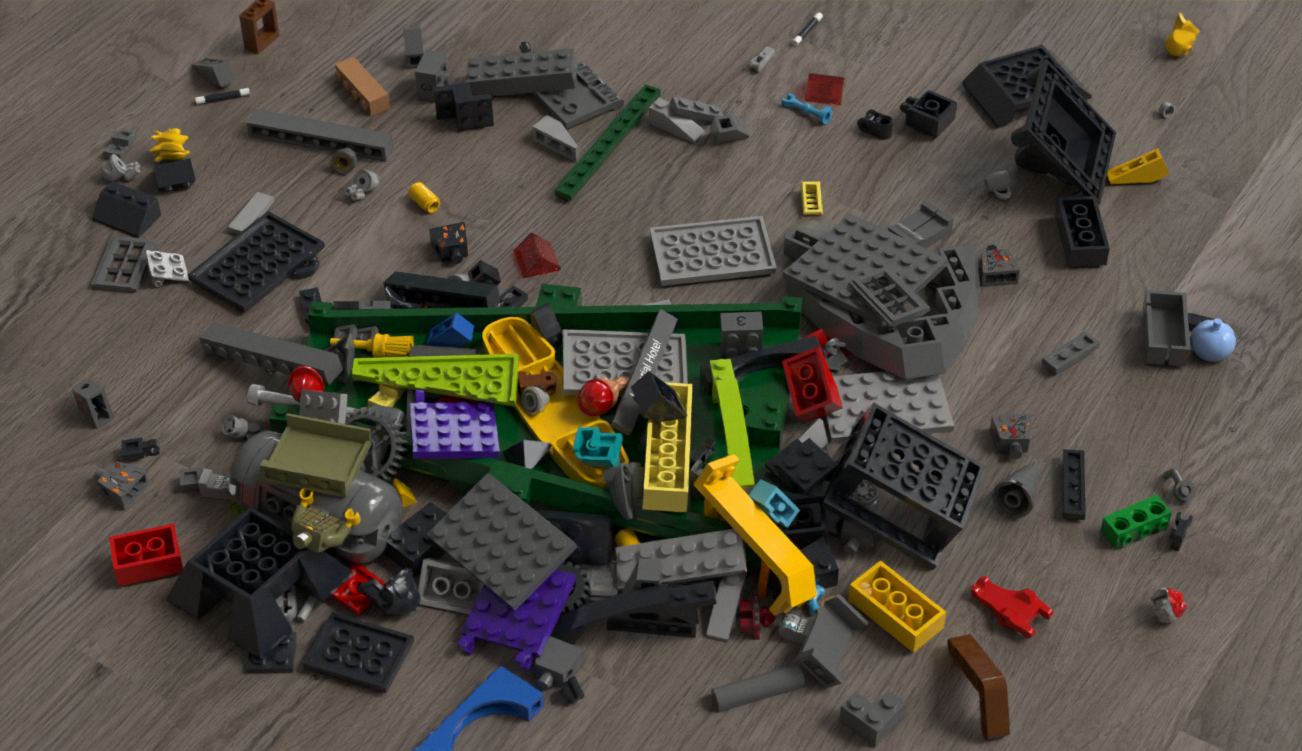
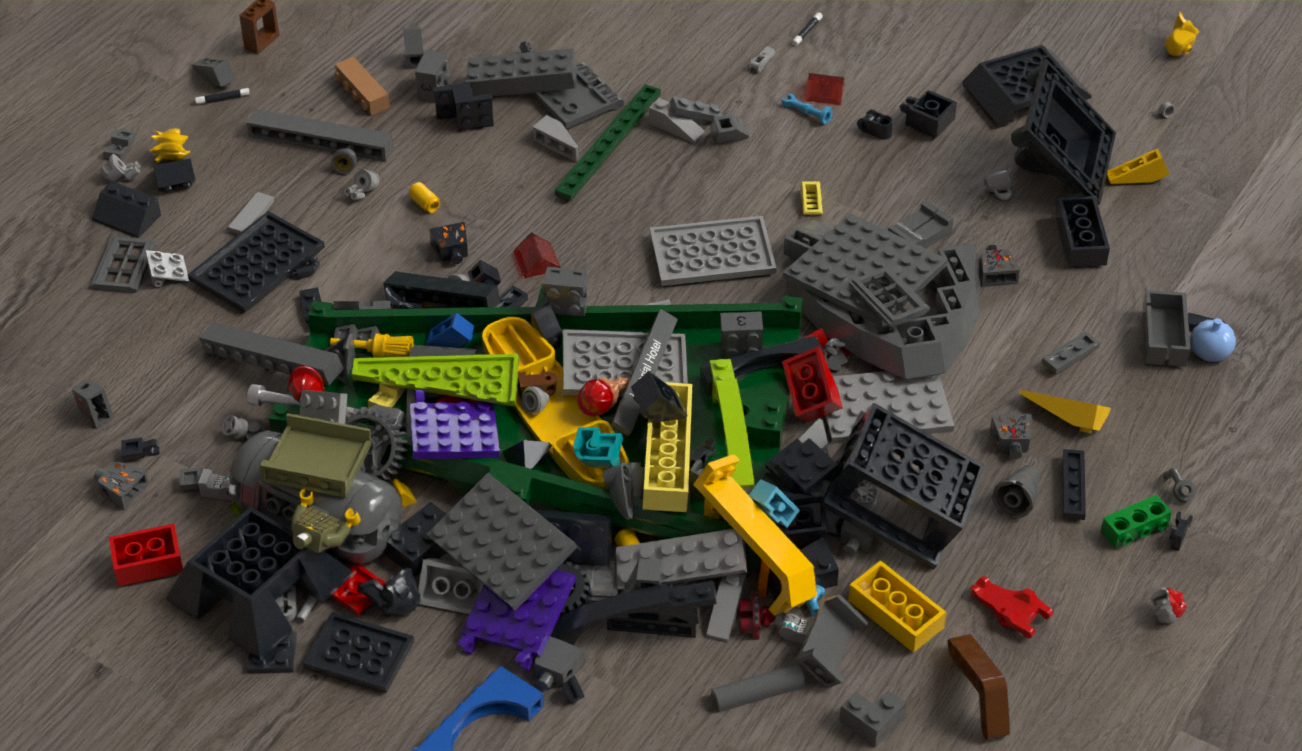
none -> dark grey piece [543,267,588,317]
none -> yellow wedge [1019,389,1111,433]

